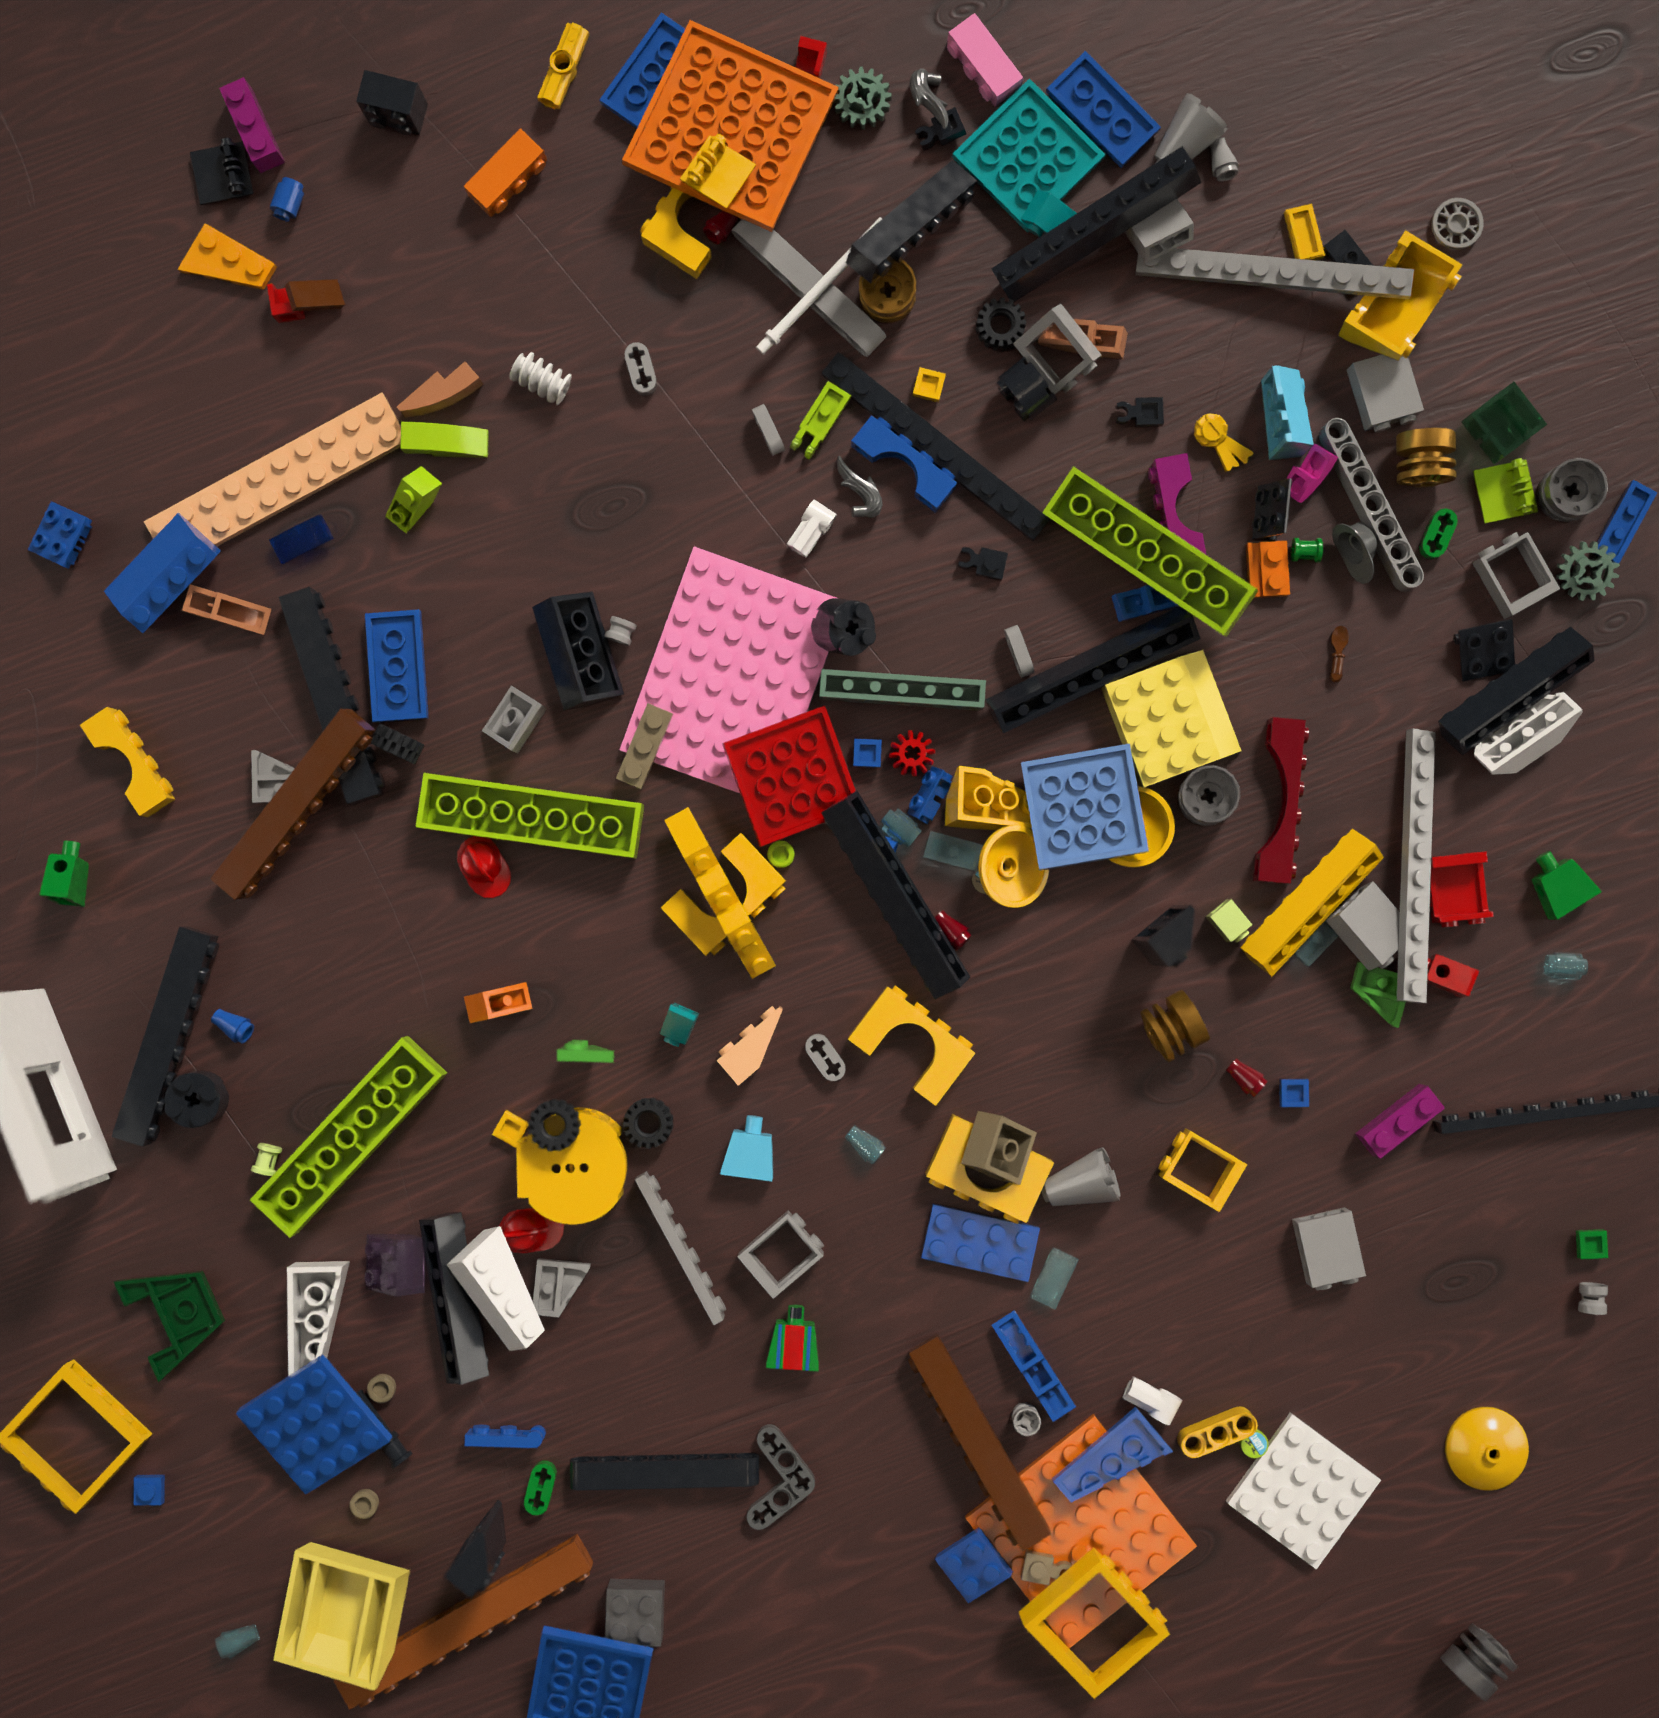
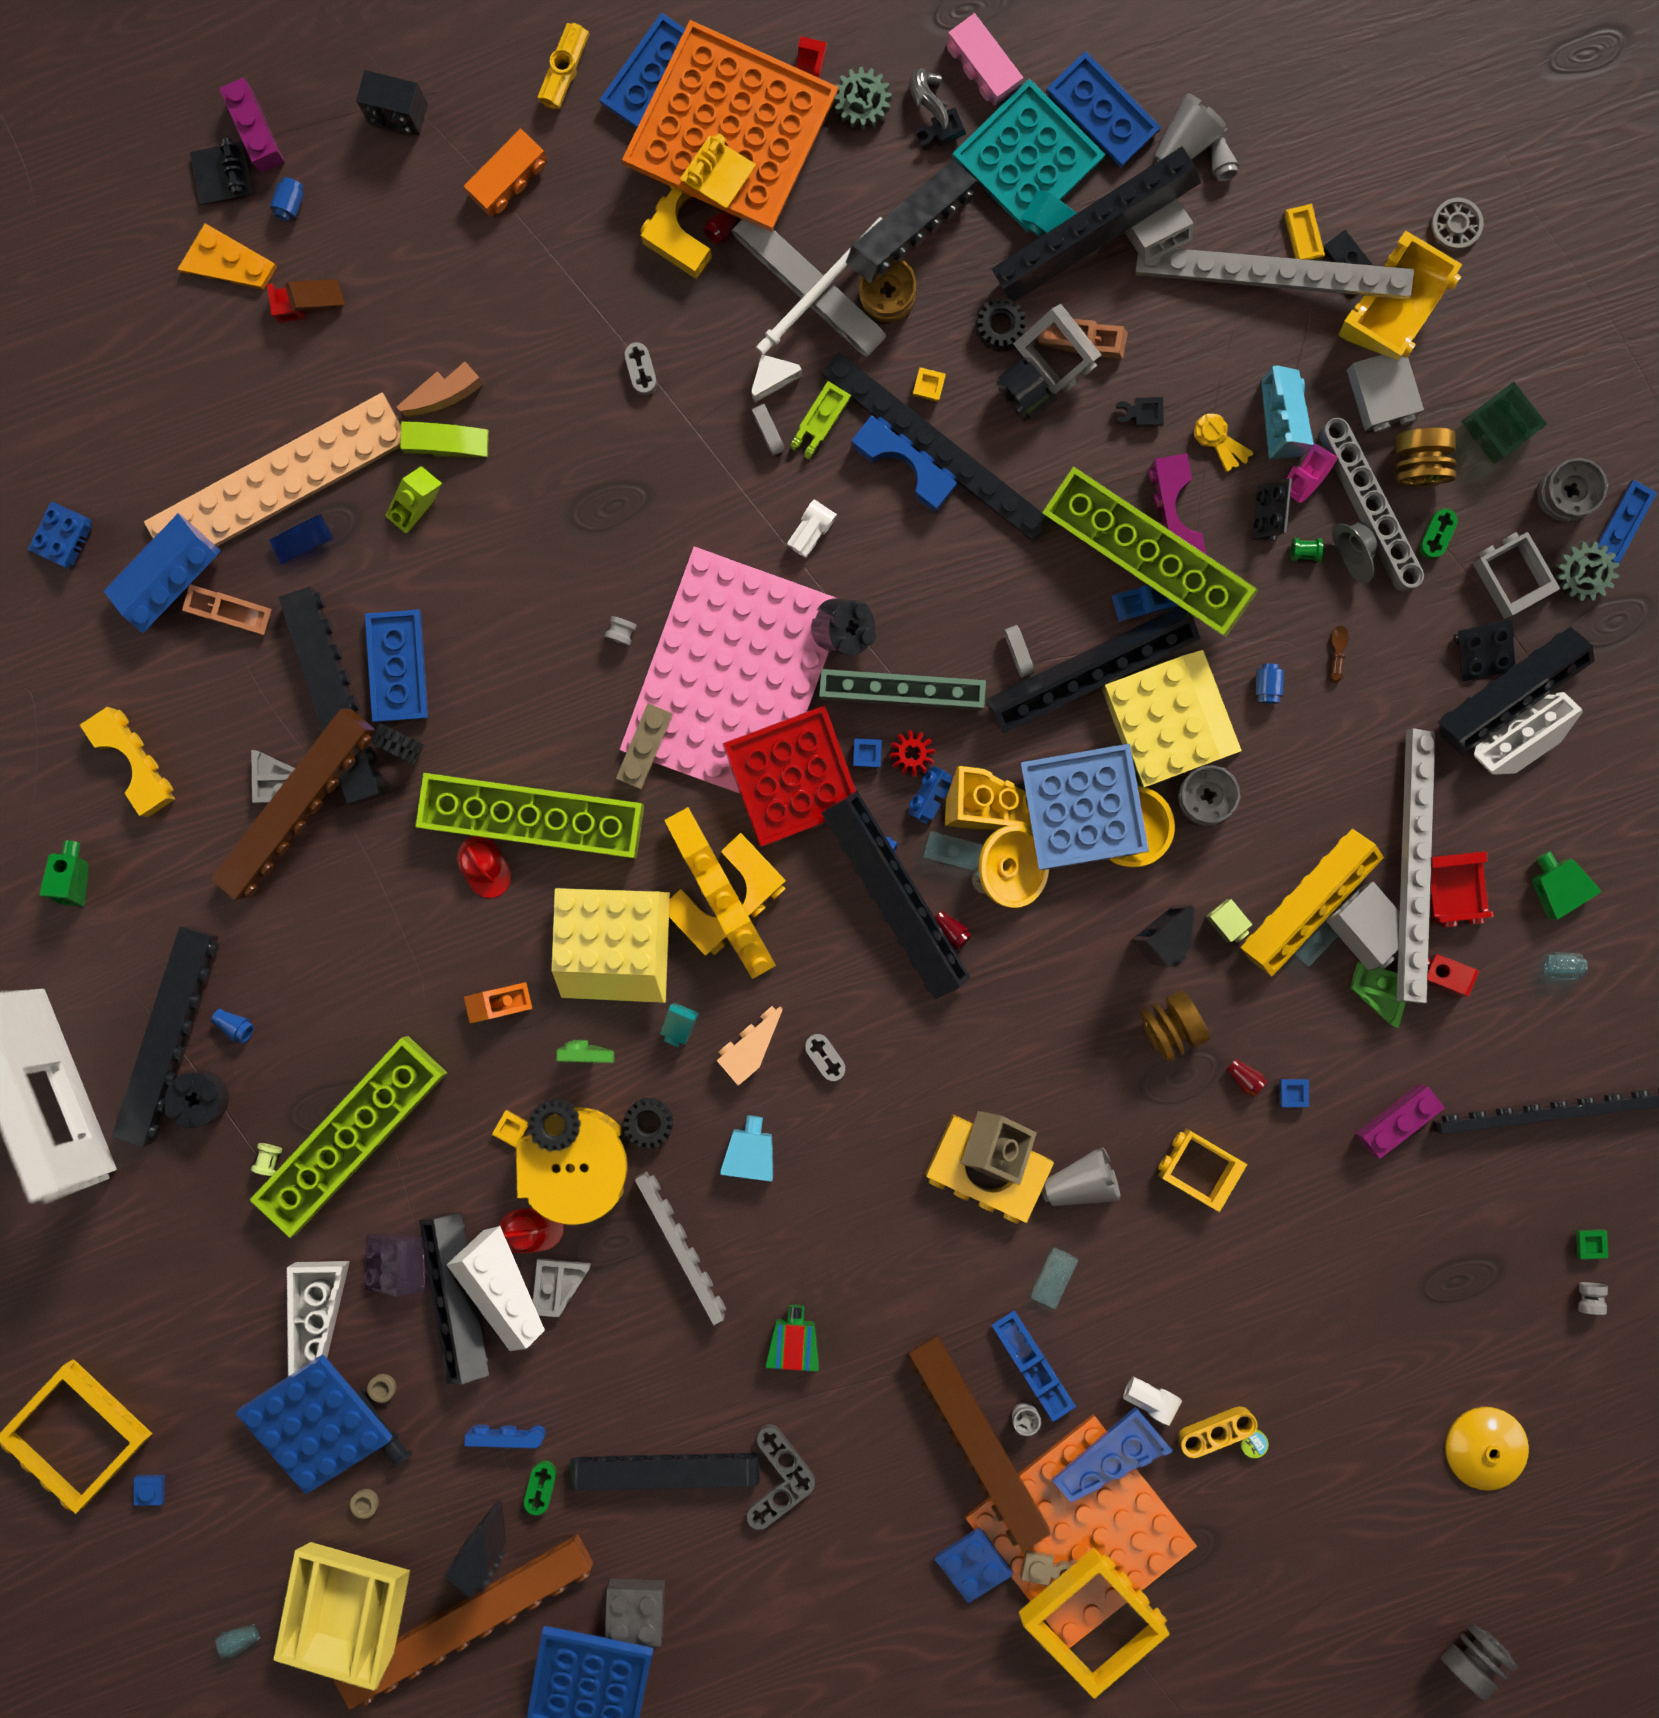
dark green wing [114,1271,225,1382] -> none
light grey slope [482,686,547,754] -> none
white piece [509,352,572,405] -> none
black slope [532,591,624,711] -> none
light grey window [737,1210,824,1299] -> none
lime tile [767,841,795,868] -> none
dark grey piece [837,456,883,518] -> none
clear light blue cone [845,1125,886,1165] -> none
yellow arch [848,985,975,1106] -> none
clear light blue brick [880,808,922,847] -> none
blue plate [921,1203,1040,1282] -> none
black plate [958,547,1008,581] -> none
white plate [1226,1412,1381,1569] -> none
orange plate [1246,541,1290,598] -> none
dark red arch [1253,717,1309,884] -> none
light grey brick [1292,1207,1366,1290] -> none
lime hinge [1473,458,1538,524] -> none
none -> light yellow slope [552,888,670,1003]
none -> white slope [751,355,802,402]
none -> blue brick [1255,664,1284,704]

